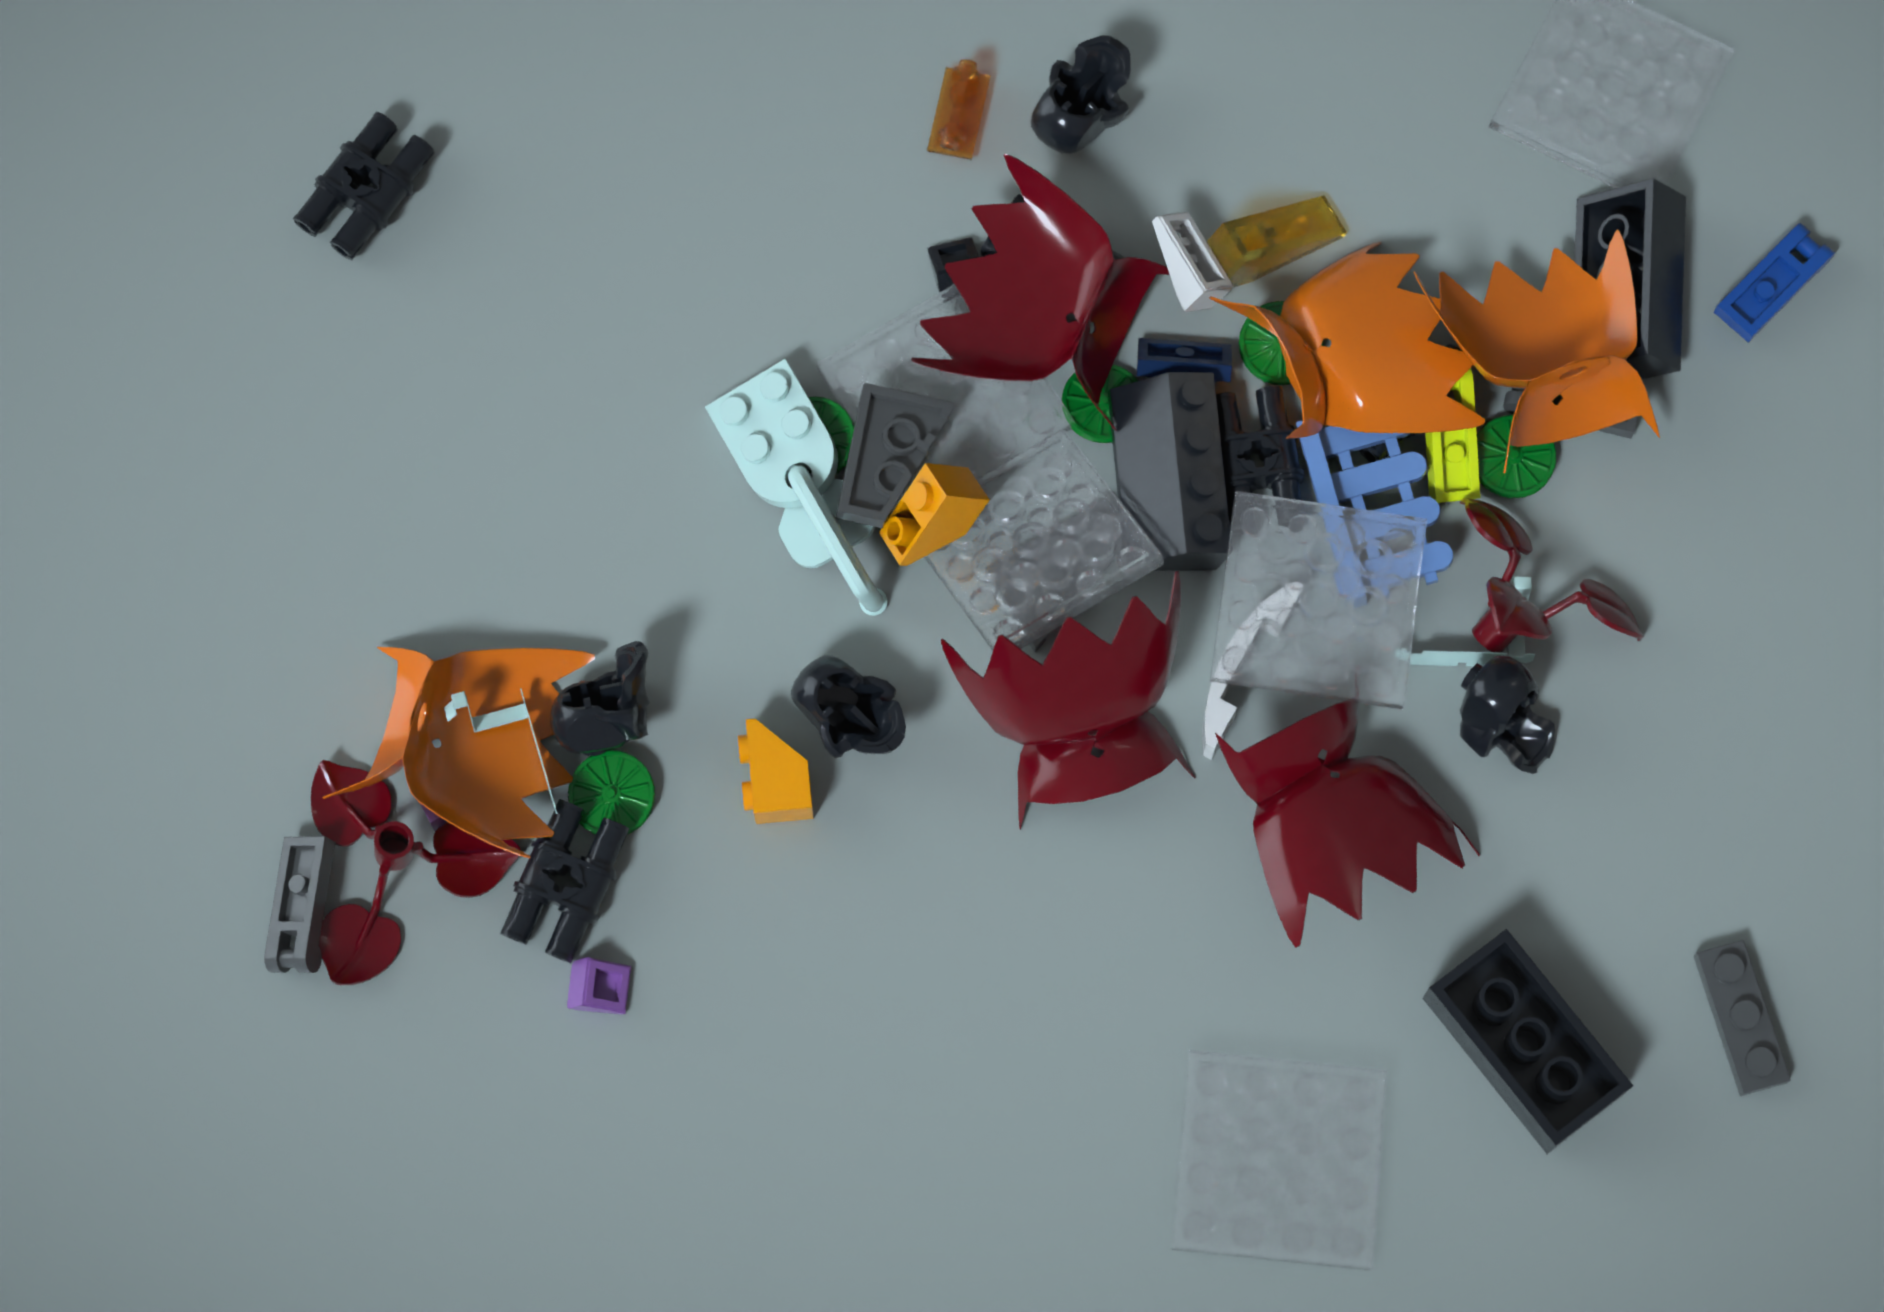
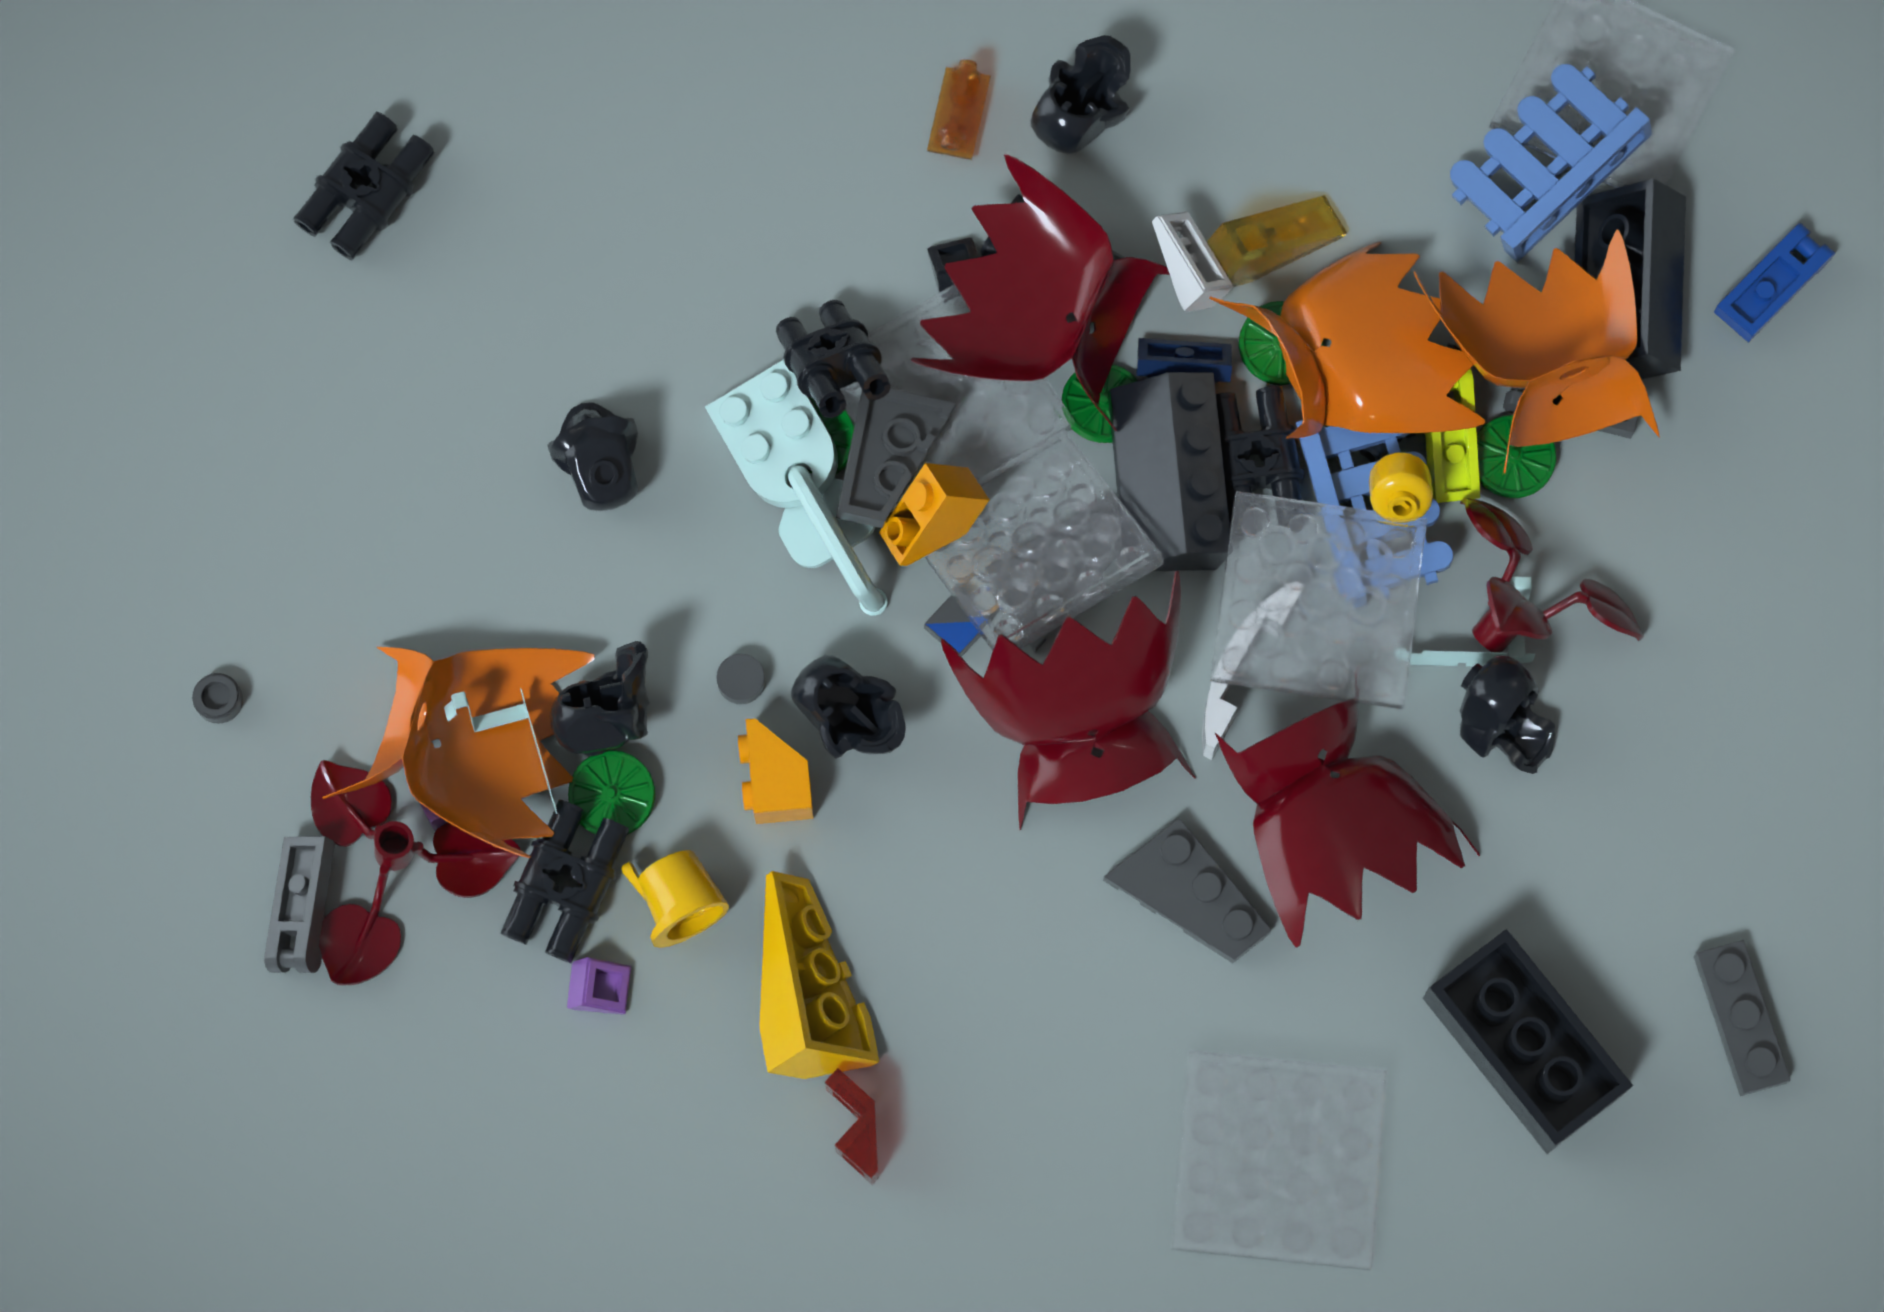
none -> dark grey tile [192,673,243,724]
none -> black head [547,402,639,511]
none -> yellow hat [621,850,729,948]
none -> dark grey tile [716,654,765,704]
none -> yellow wedge [759,871,880,1079]
none -> black pin [776,300,891,418]
none -> clear red slope [824,1068,879,1185]
none -> tile [924,590,991,657]
none -> dark grey wing [1103,818,1272,964]
none -> yellow head [1369,452,1433,524]
none -> medium blue fence [1450,64,1652,263]

